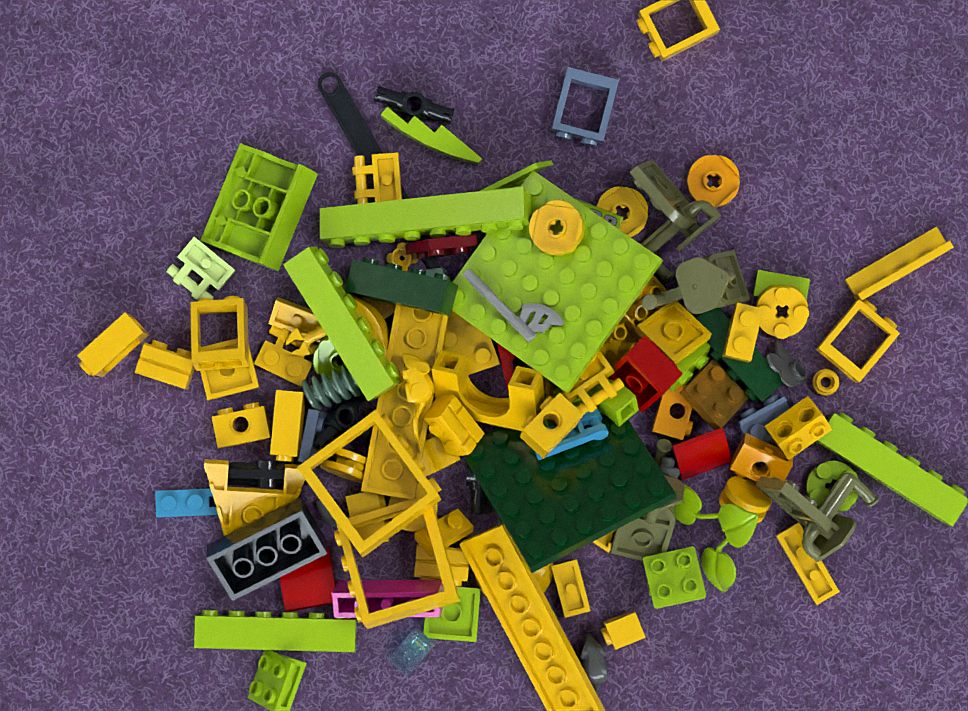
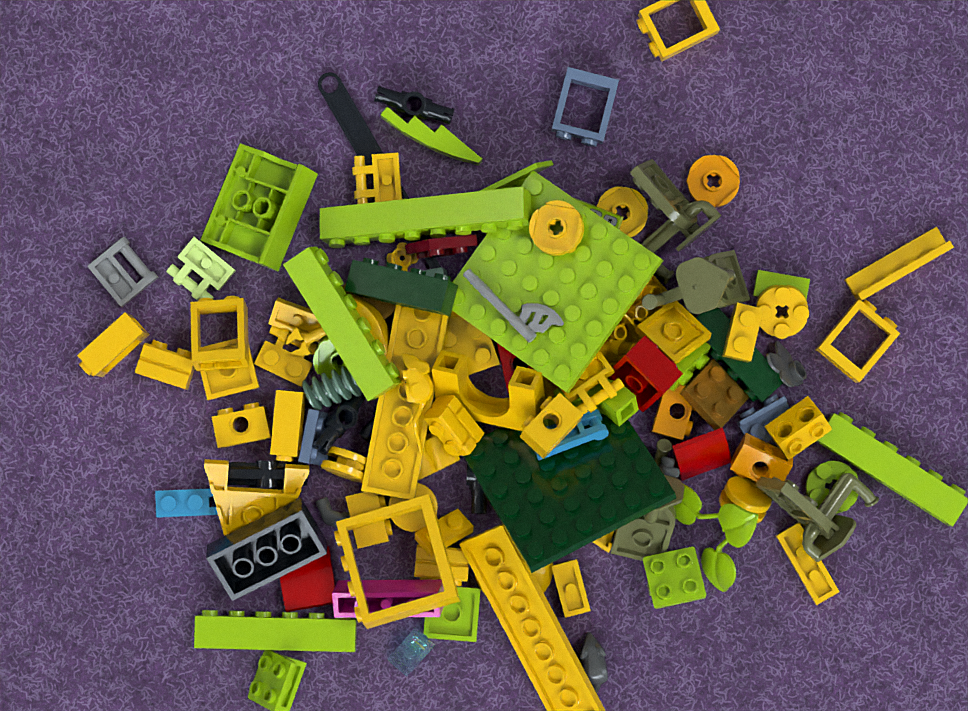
yellow window [297,410,441,557] -> none
yellow brick [601,610,646,650] -> none
yellow plate [812,369,839,396] -> none
none -> light grey plate [87,237,159,308]

